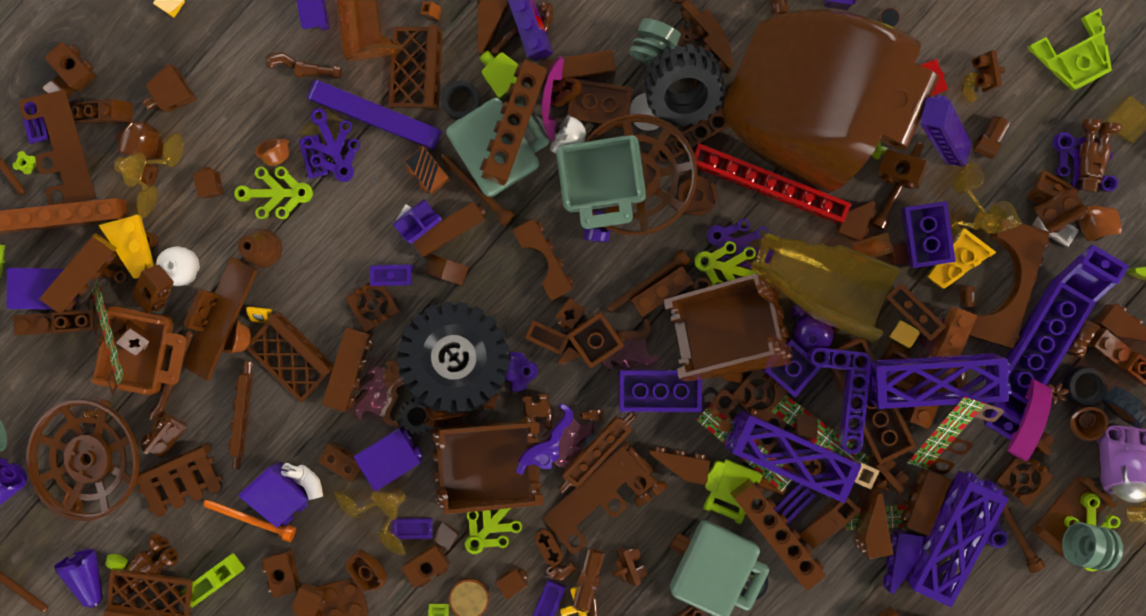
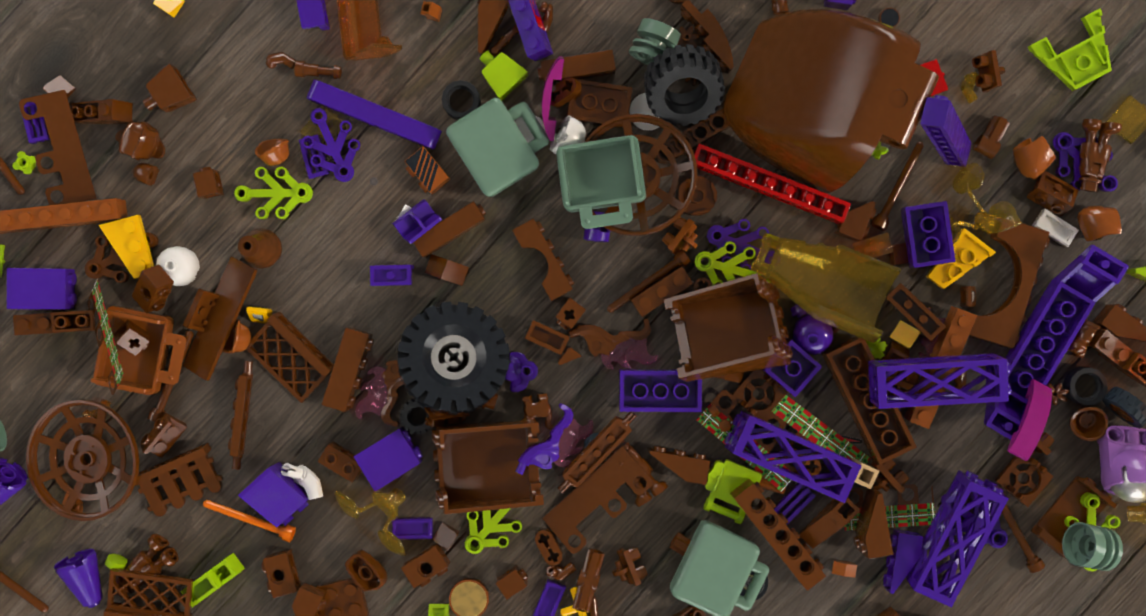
reddish brown brick [39,233,117,314] -> none
reddish brown brick [44,41,97,92] -> none
clear yellow plant [114,132,184,219] -> none
reddish brown piece [345,283,401,332] -> none
reddish brown fence [389,25,443,110] -> none
reddish brown piece [440,154,516,226] -> none
reddish brown brick [480,59,548,186] -> none
reddish brown brick [567,310,624,369] -> none
reddish brown piece [579,409,604,421] -> none
reddish brown slope [794,414,818,438] -> none
dark purple beam [807,347,871,454] -> none
reddish brown brick [878,149,927,189] -> none
reddish brown brick [901,468,952,536] -> none
piece [907,397,1004,474] -> none
reddish brown bracket [1034,187,1089,233] -> none
none -> dark orange hips [662,217,698,256]
none -> dark orange piece [832,559,857,578]
none -> lime plant [866,335,888,359]
none -> dark orange piece [1013,136,1056,179]

